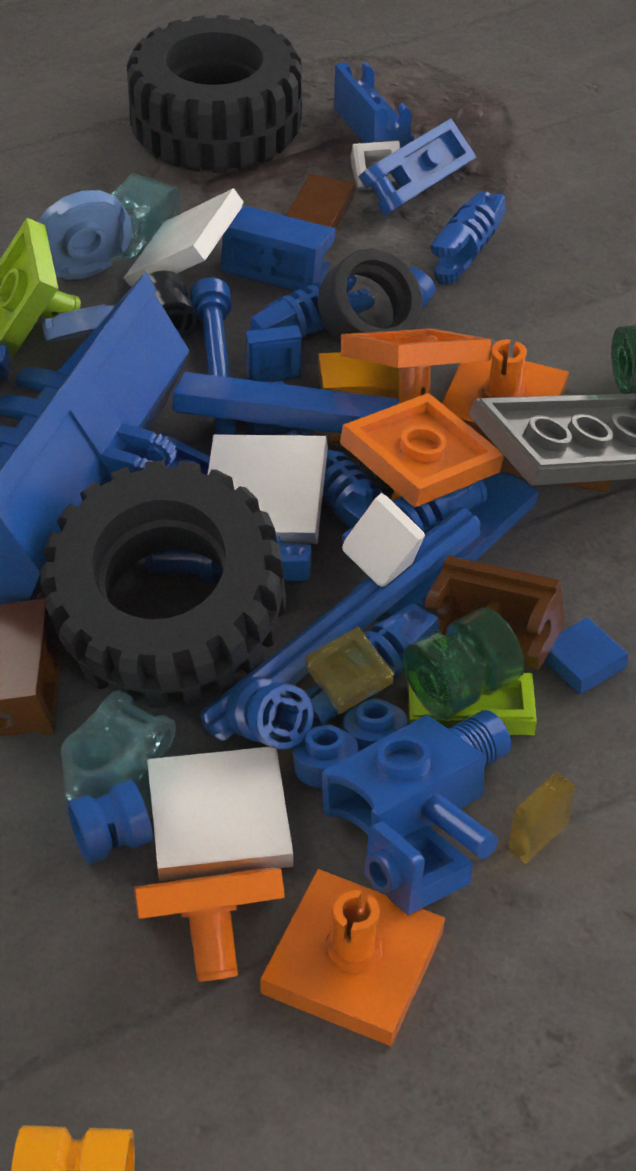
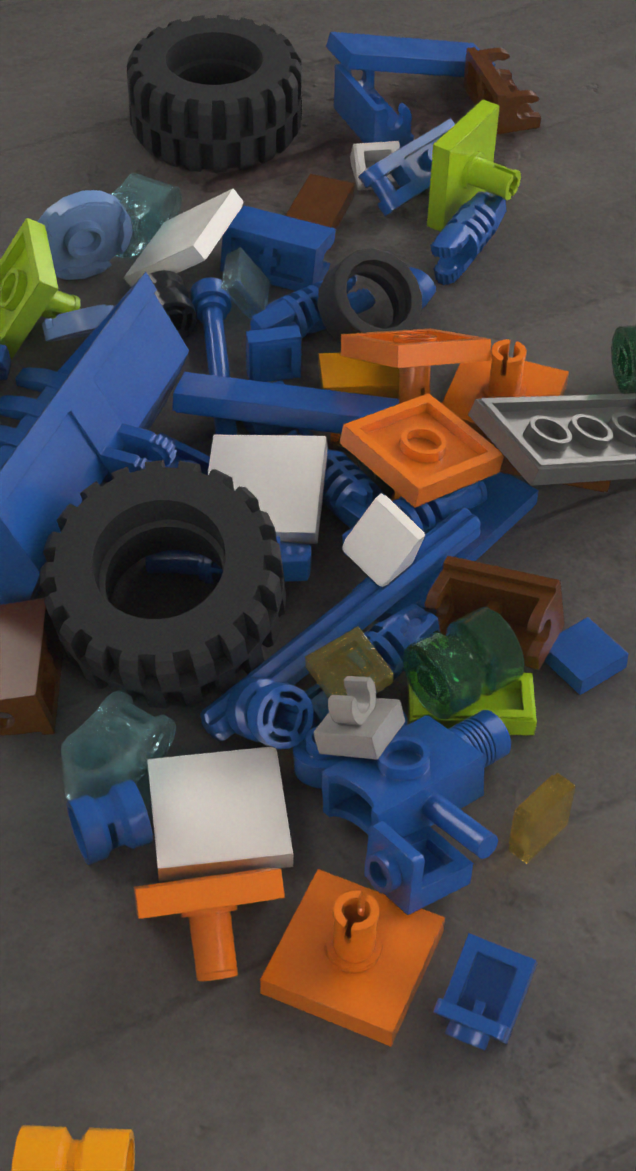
none -> clear light blue tile [221,247,271,319]
none -> light grey tile [313,676,405,760]
none -> blue tile [326,32,496,77]
none -> lime tile [427,100,521,232]
none -> blue bracket [433,933,538,1051]
none -> reddish brown hinge [463,47,541,135]

